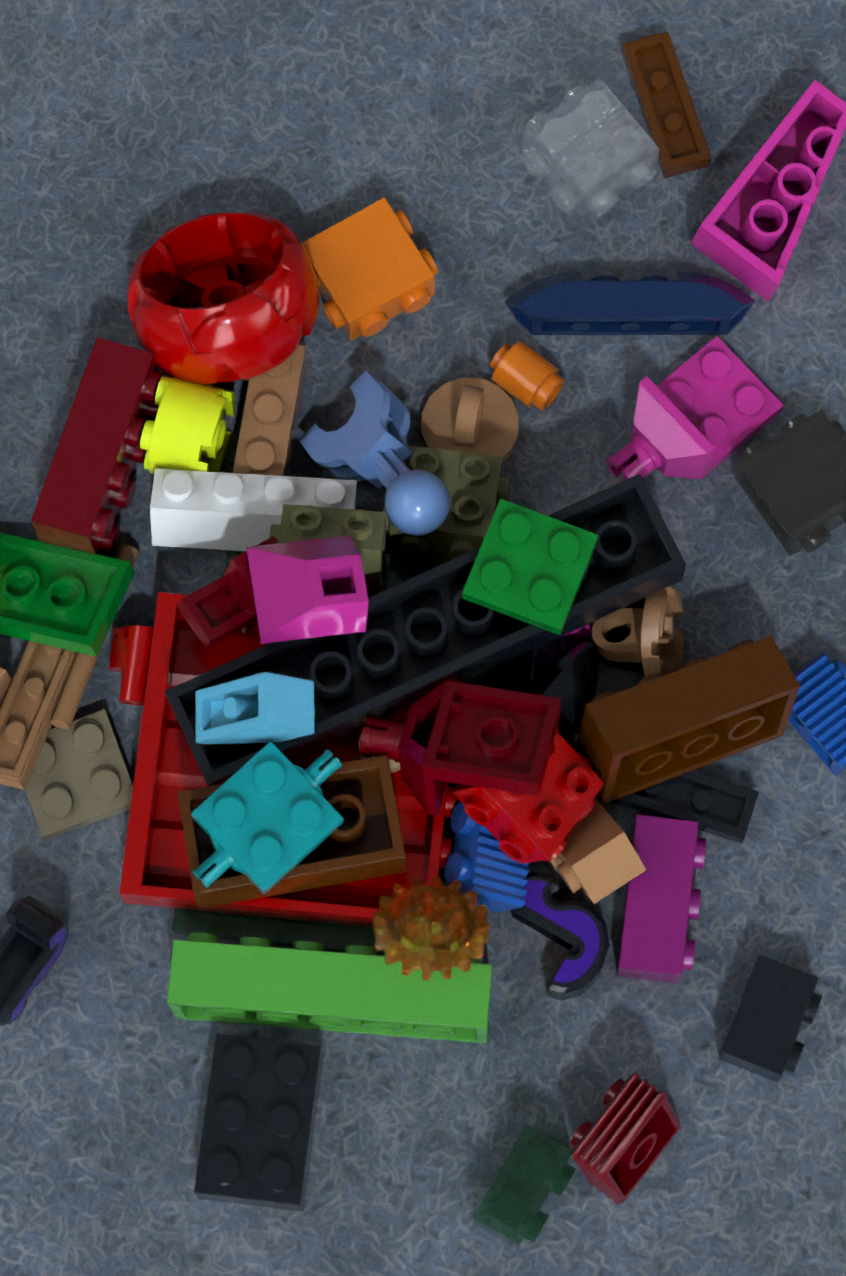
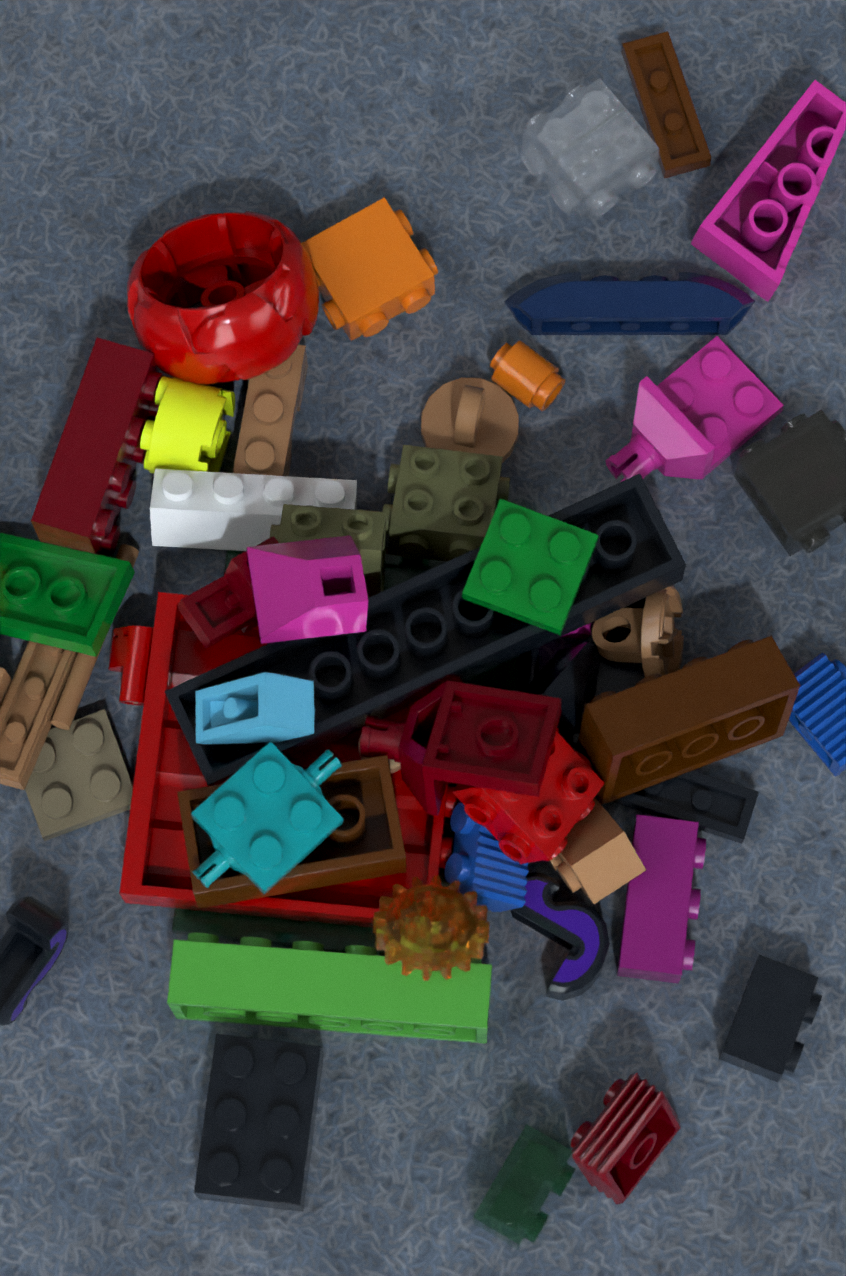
medium blue piece [299,370,450,535] -> none

